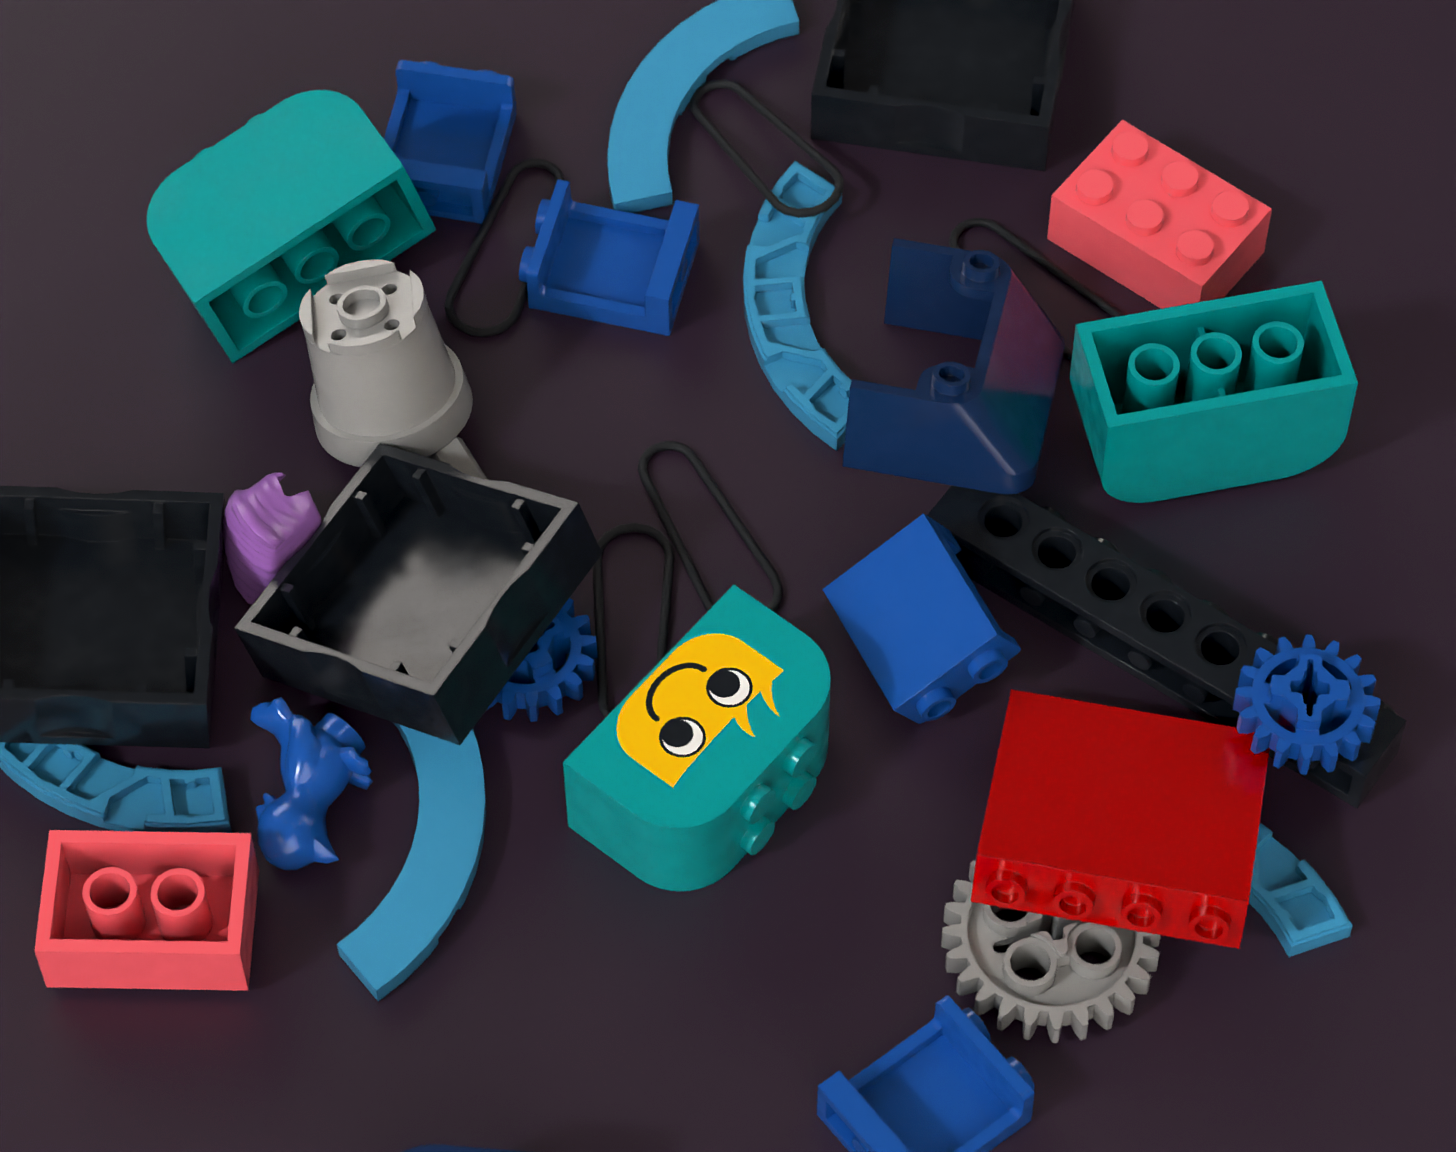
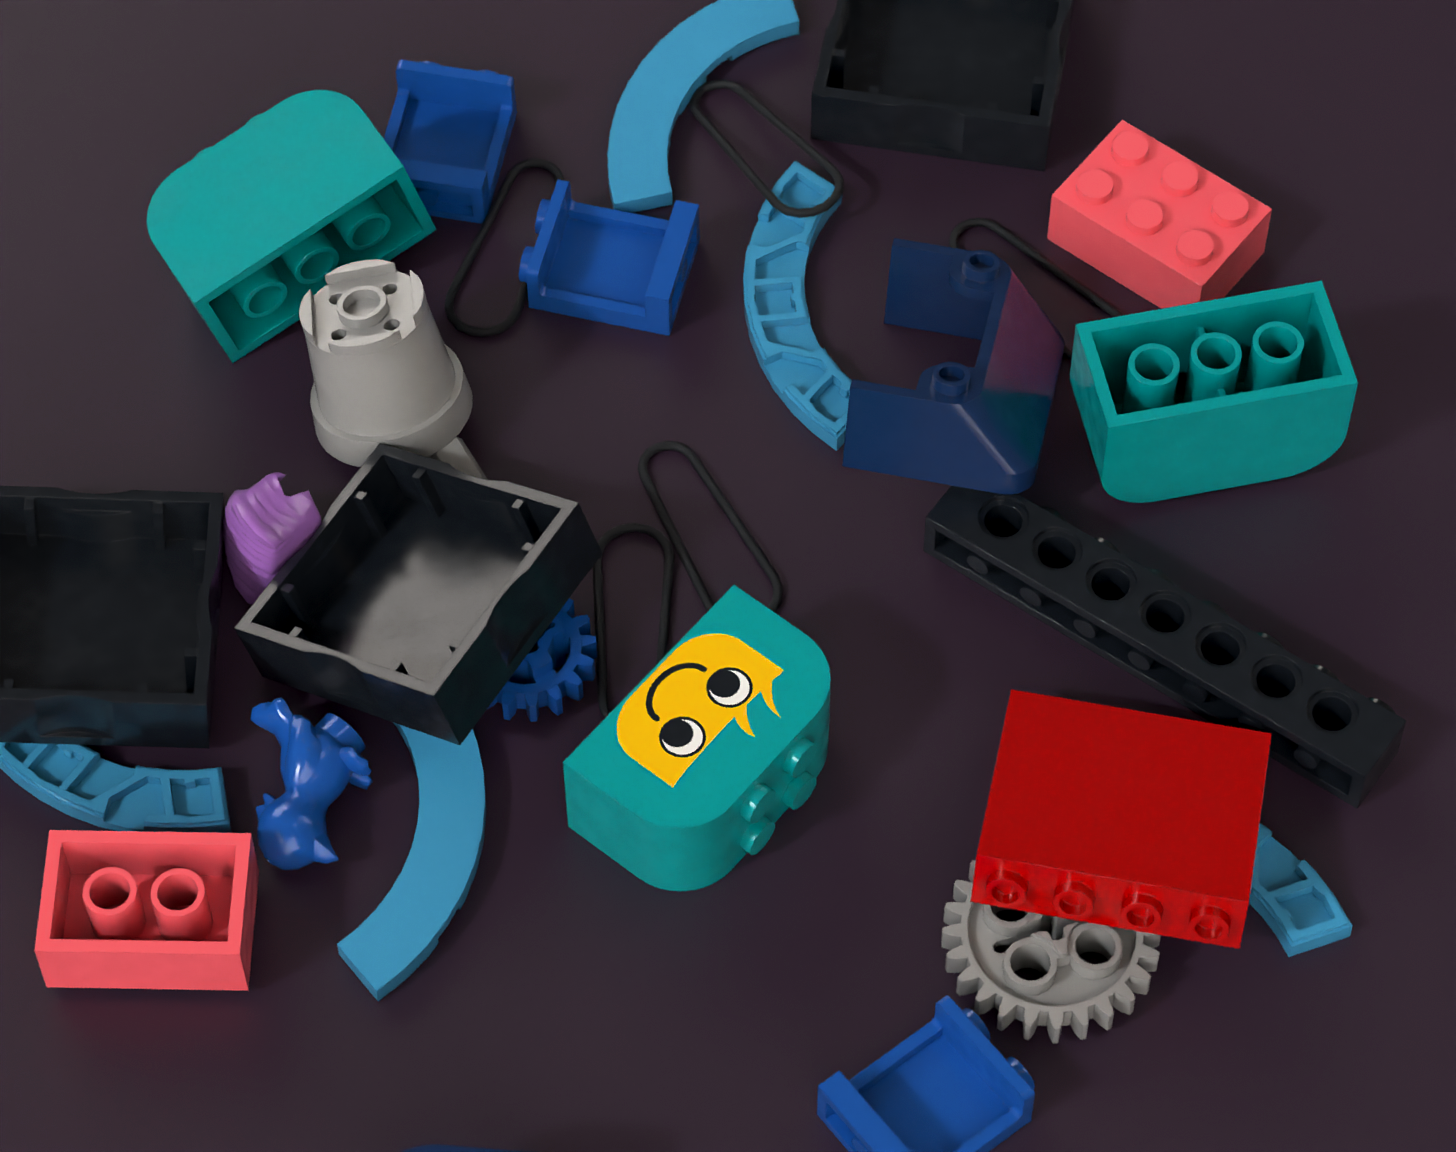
blue panel [822,513,1021,724] -> none
blue gear [1233,634,1381,775] -> none

